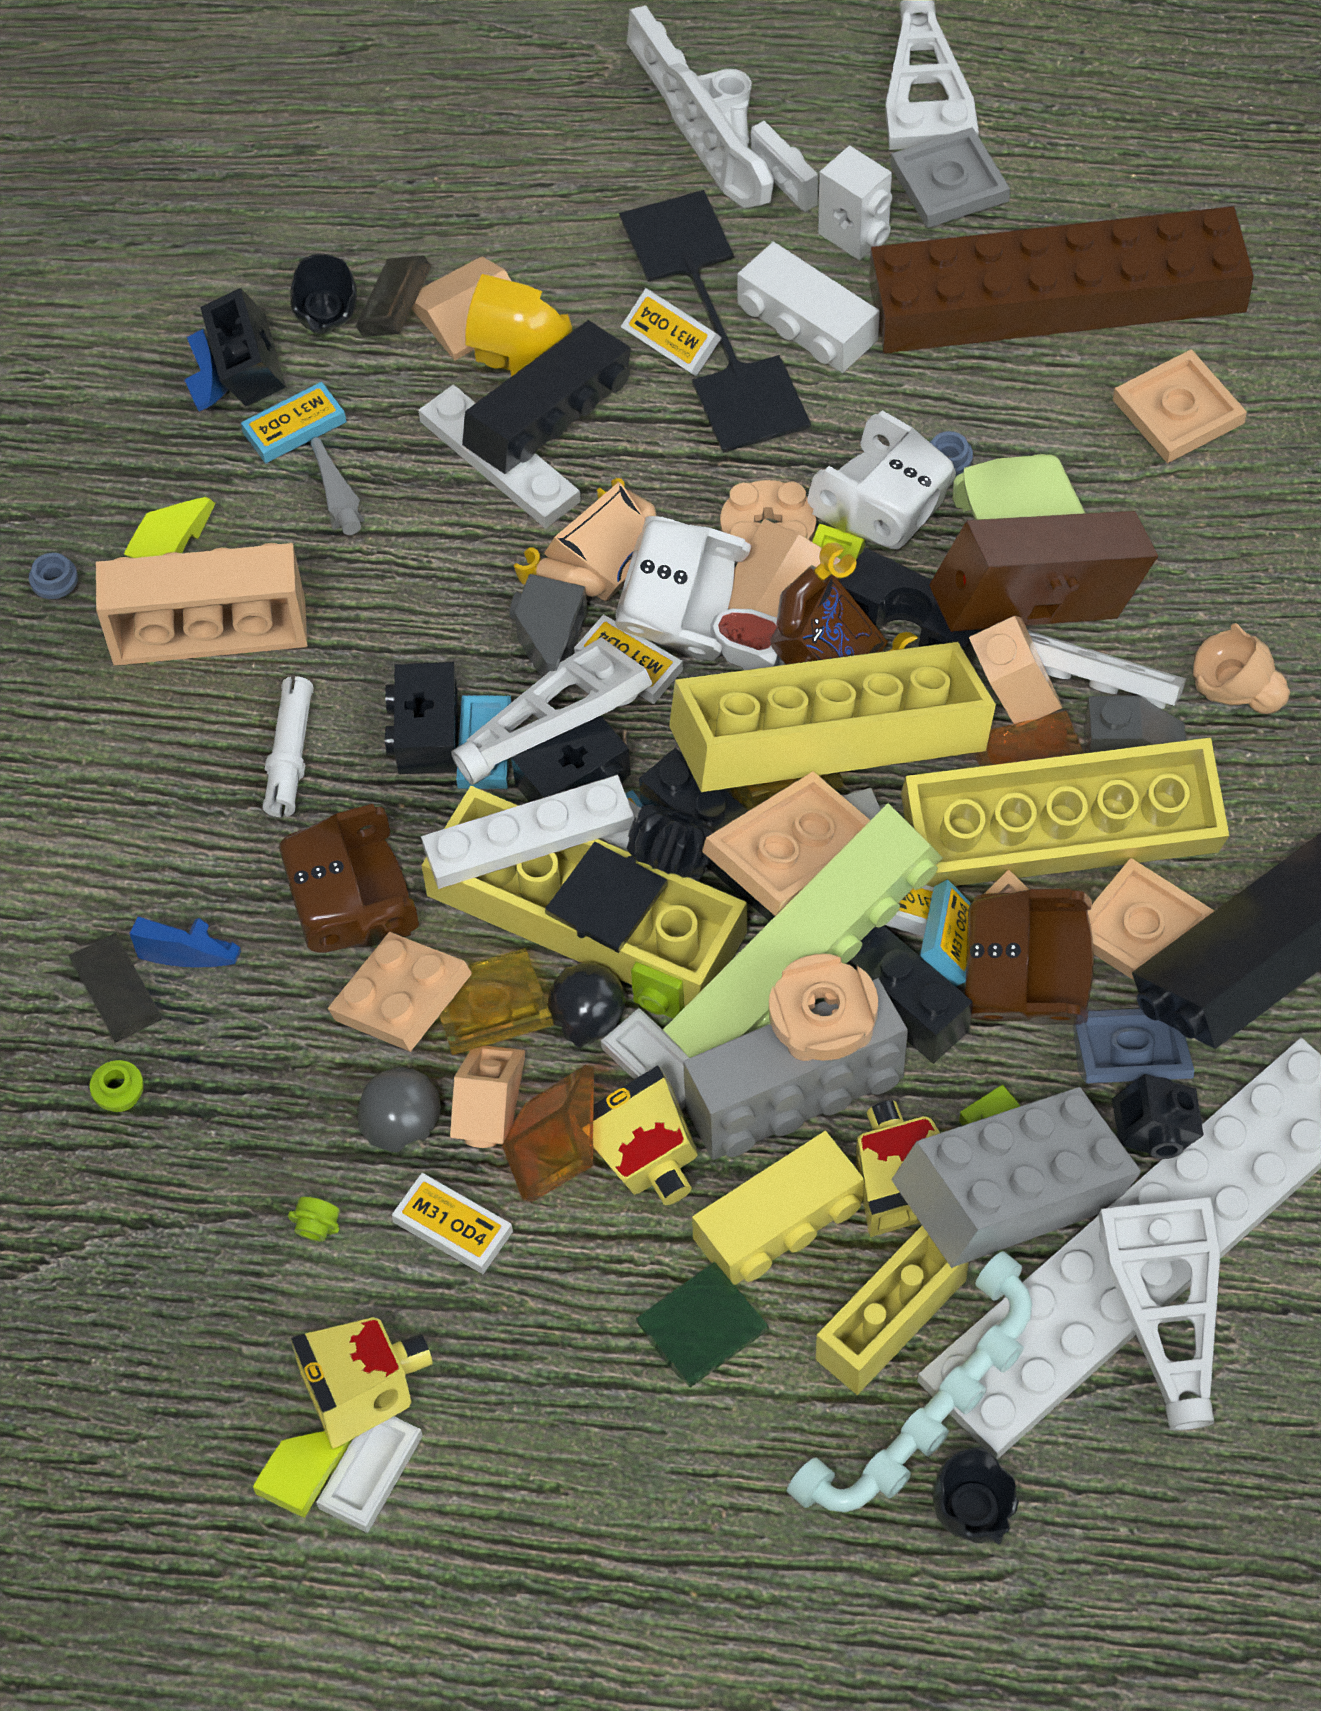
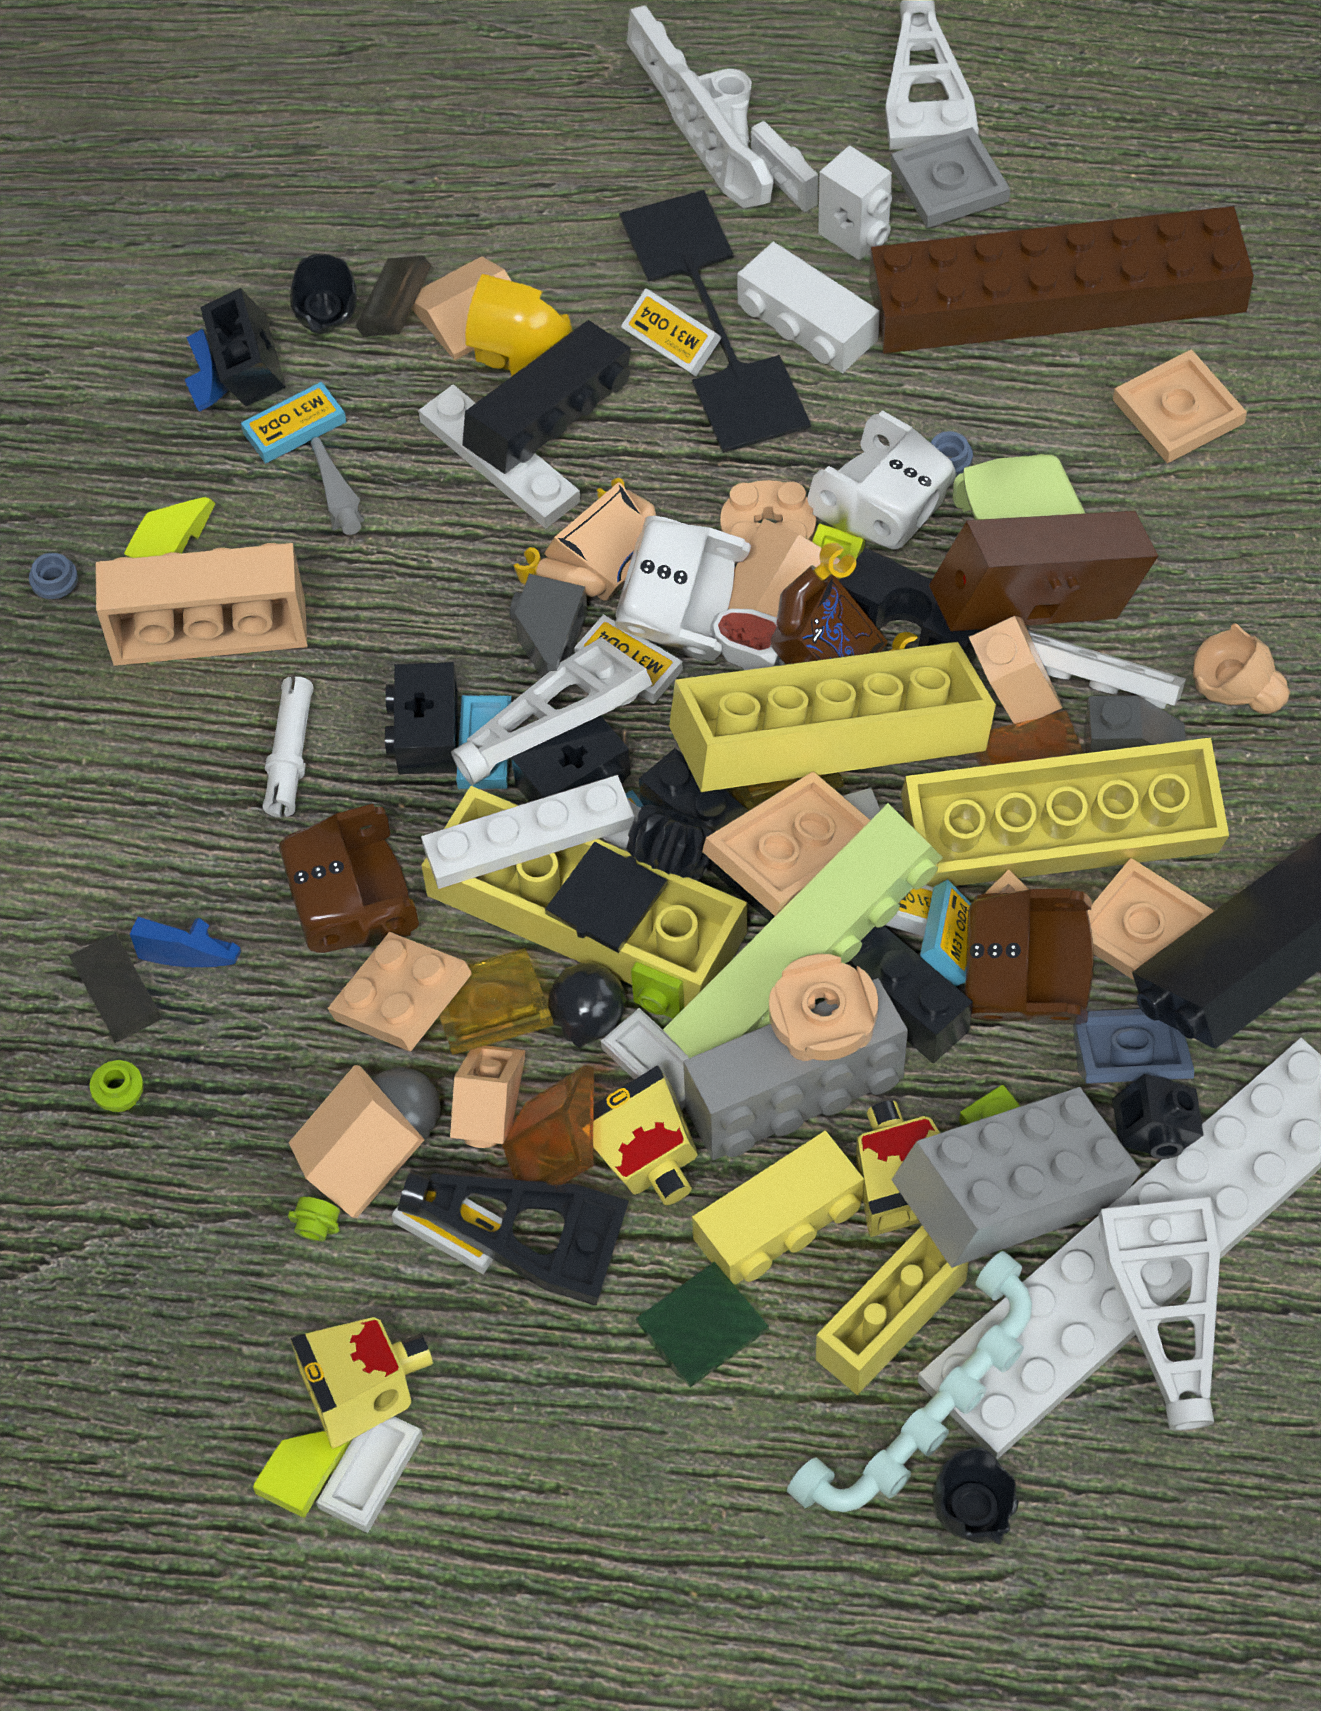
none -> light nougat slope [289,1065,424,1218]
none -> black plate [398,1169,629,1306]

